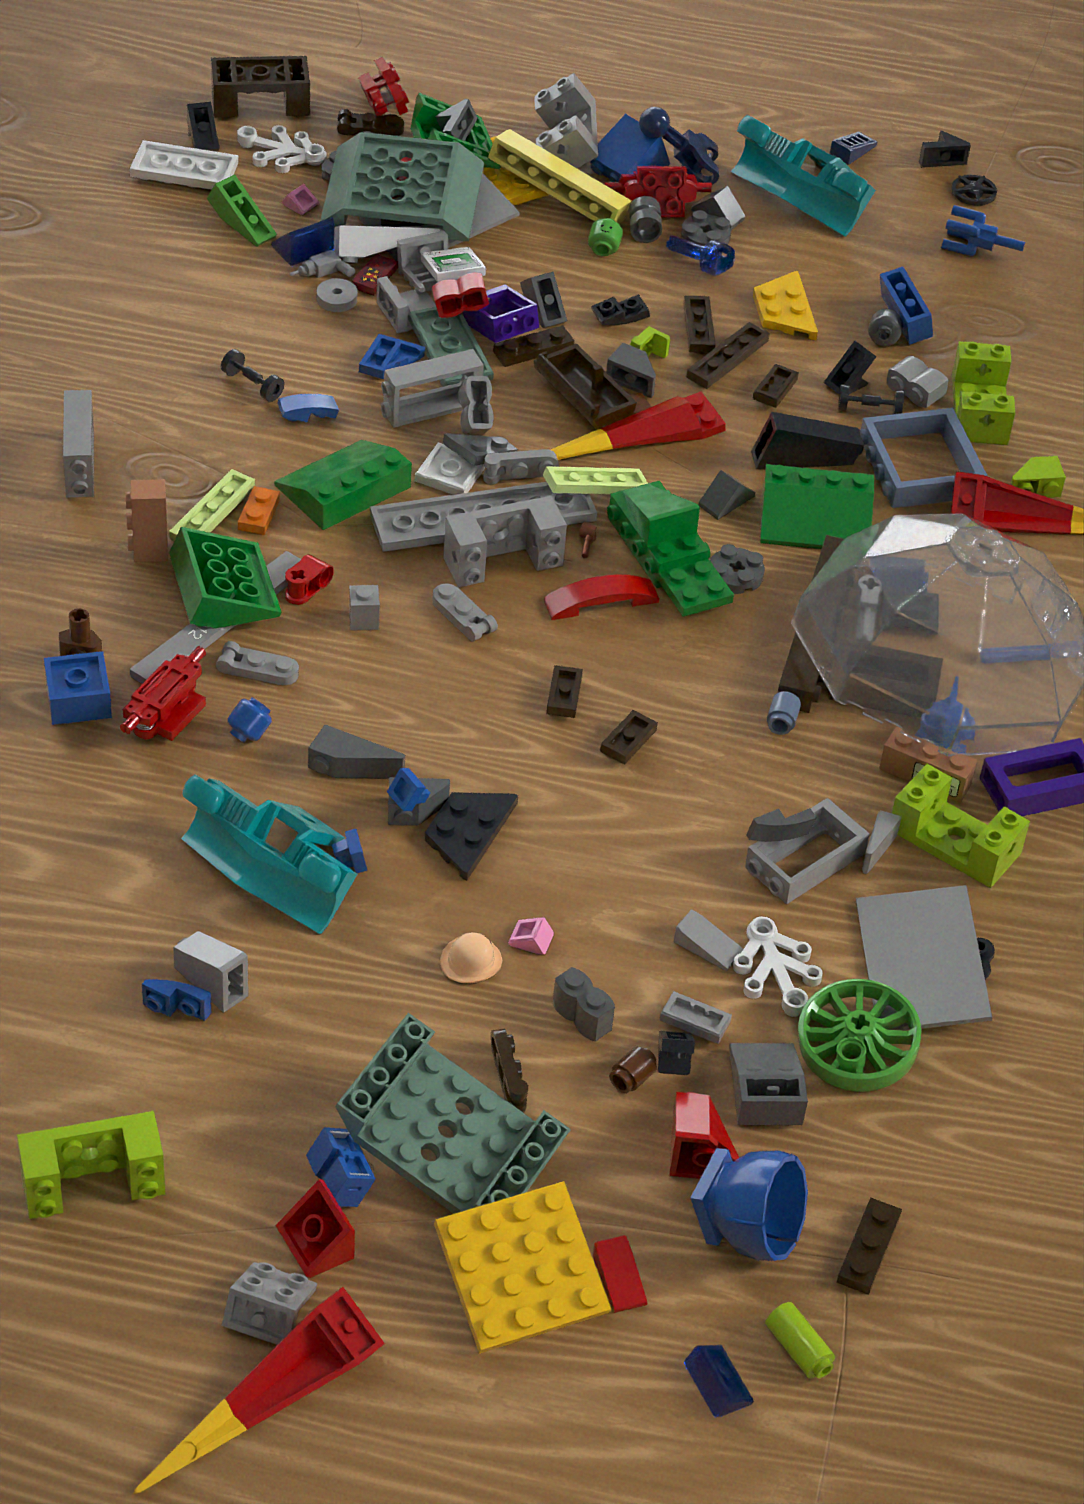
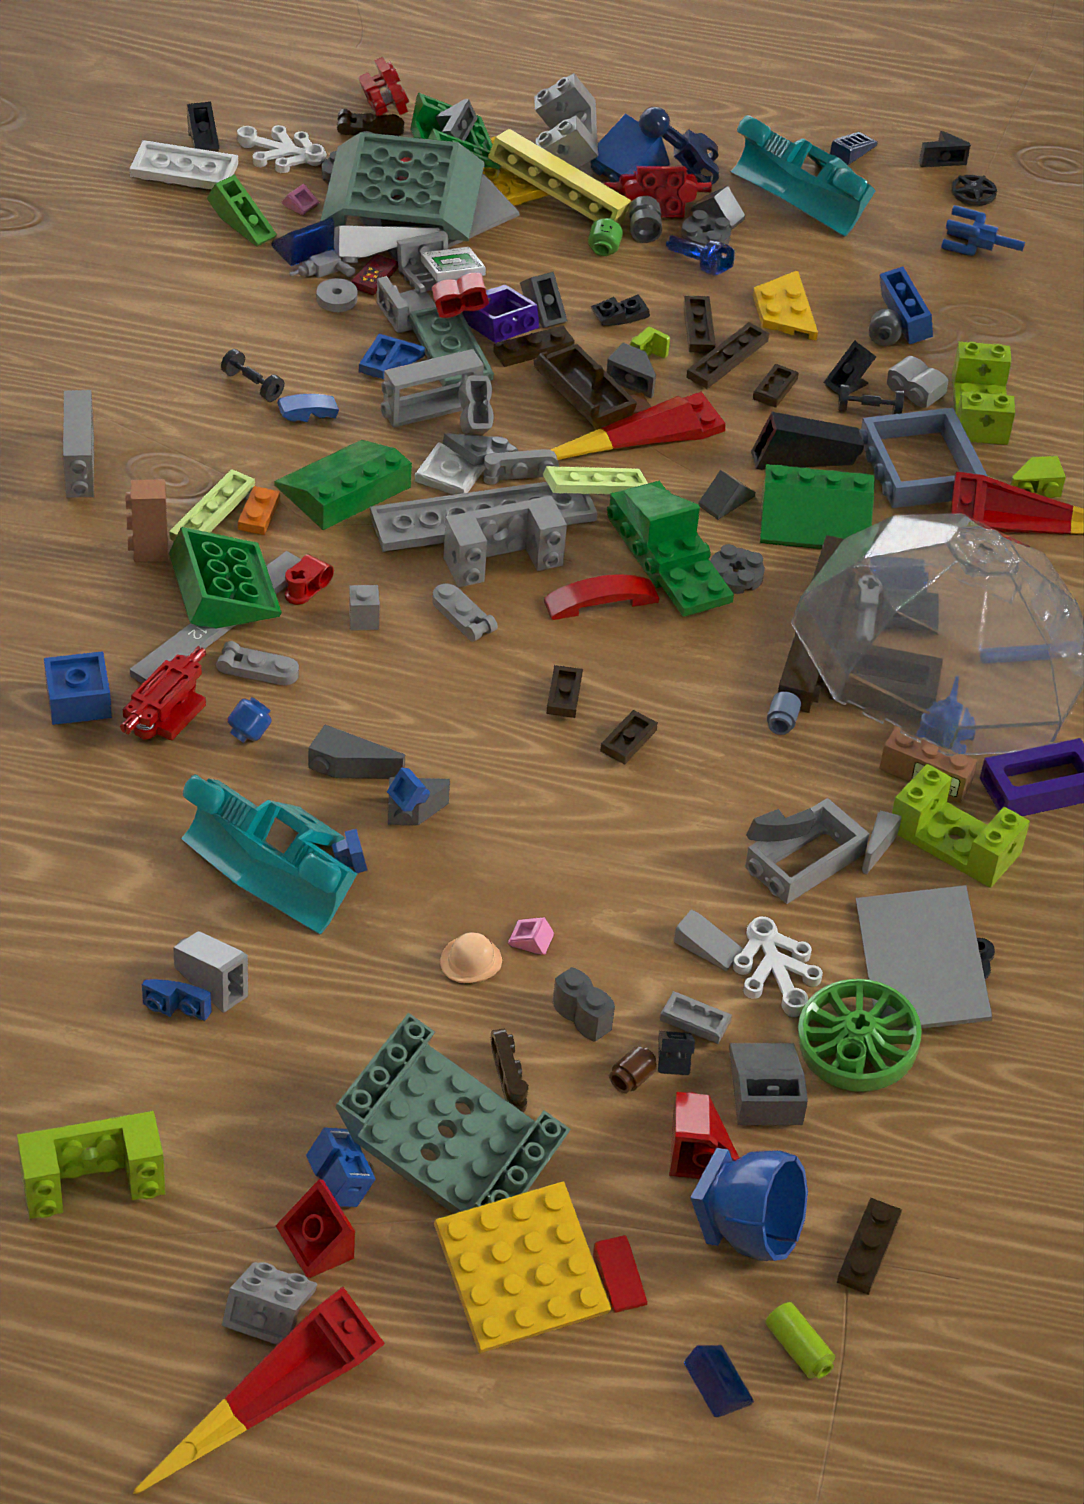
reddish brown piece [59,608,102,656] -> none
dark brown plate [211,56,310,119] -> none
black wing [425,792,518,881] -> none
copper hand [579,521,597,558] -> none

